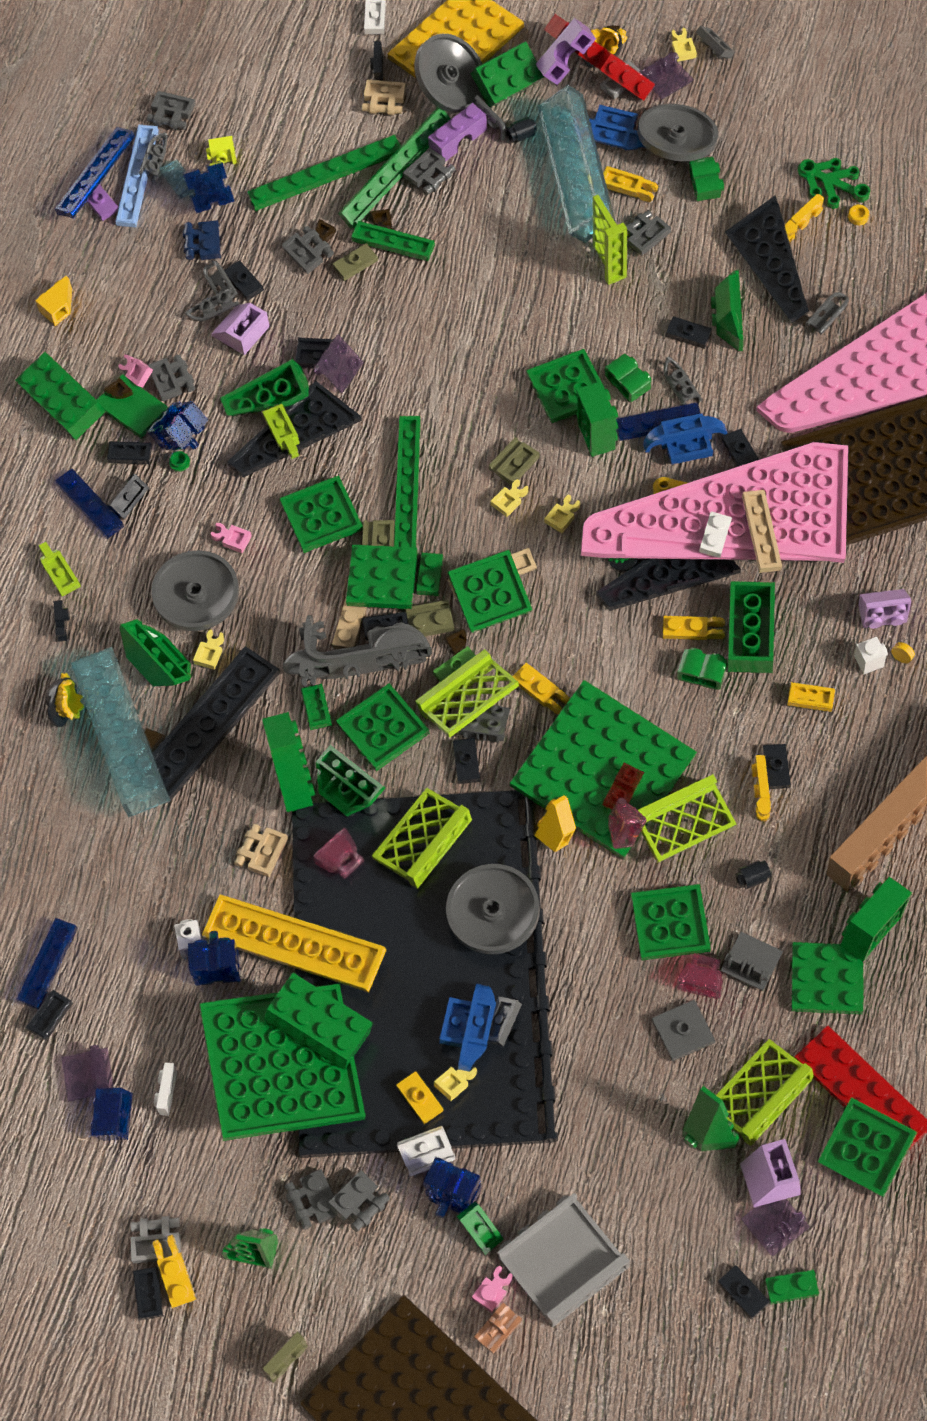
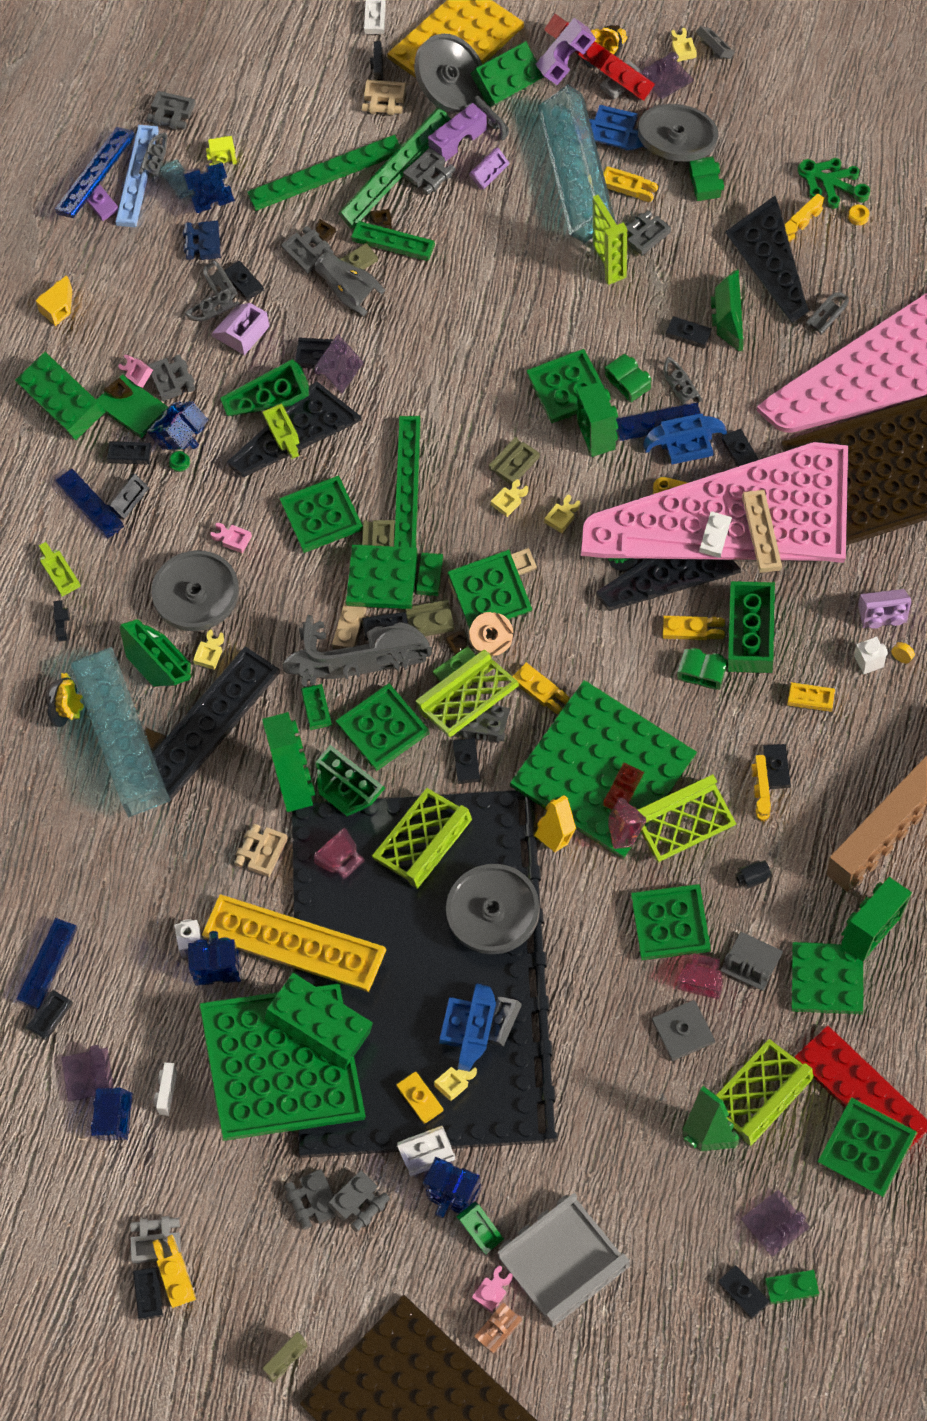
green wedge [222,1228,279,1269] -> none
black brick [506,117,537,143] -> none
lavender slope [740,1139,801,1207] -> none
none -> dark grey animal [315,252,386,317]
none -> plate [469,148,510,190]
none -> light nougat plate [469,612,513,656]

